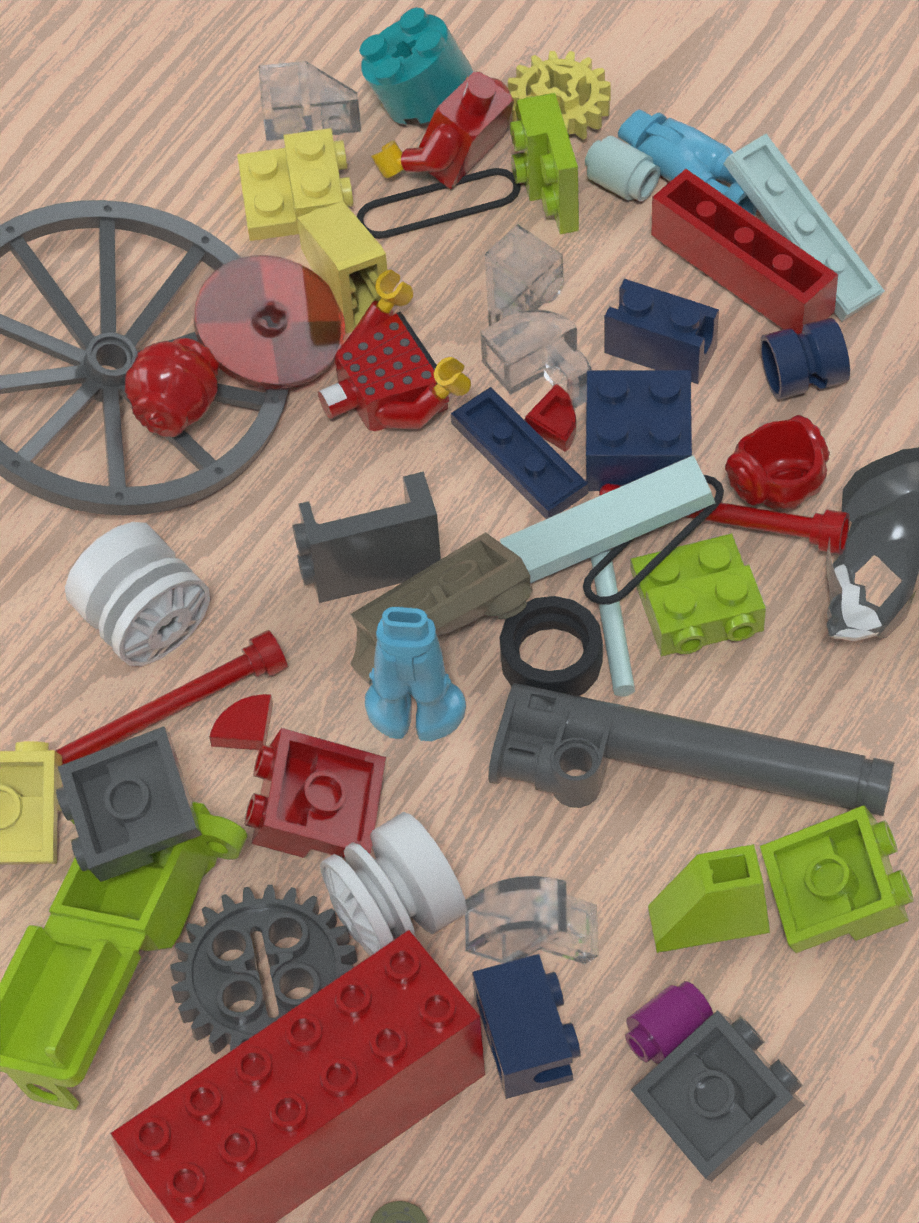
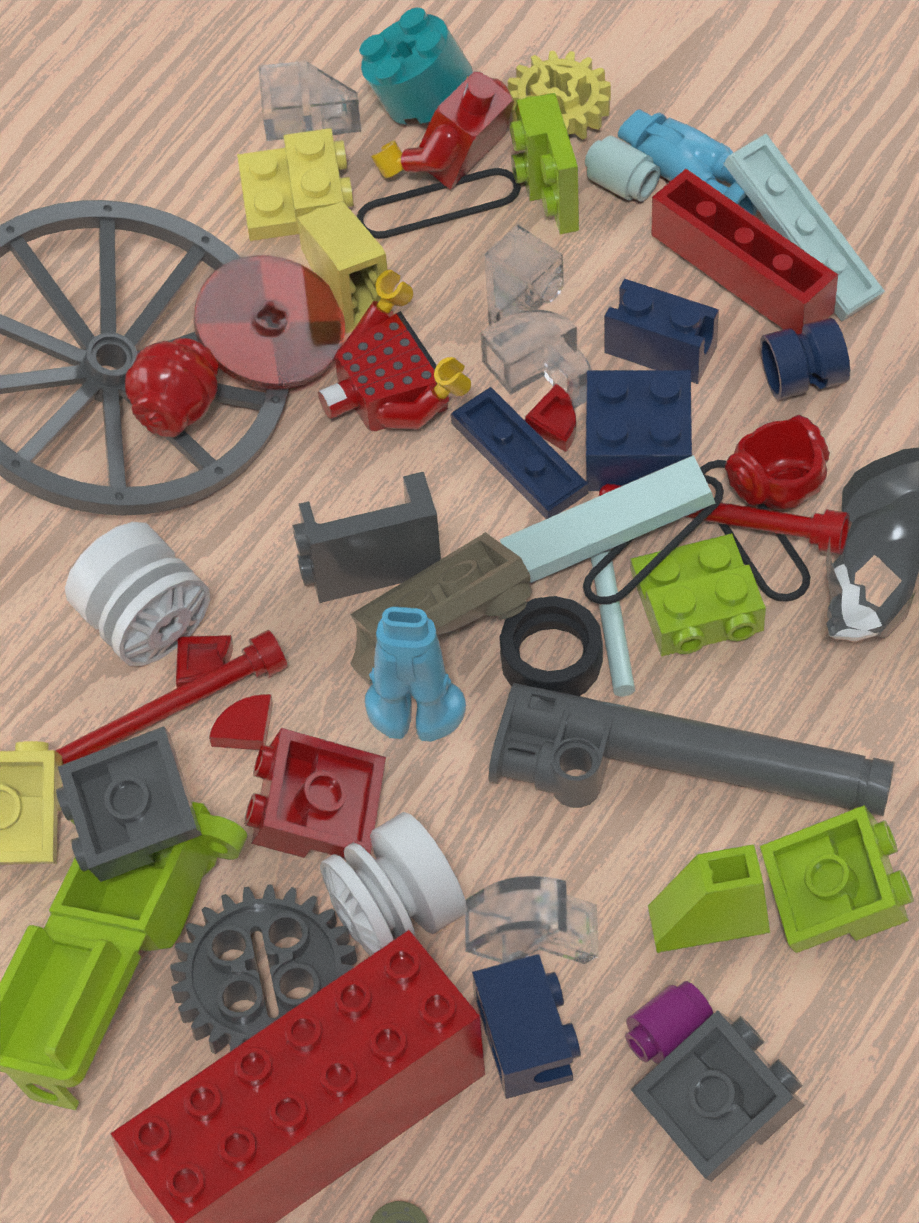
none -> red tile [176,635,233,688]
none -> black piece [700,460,811,602]

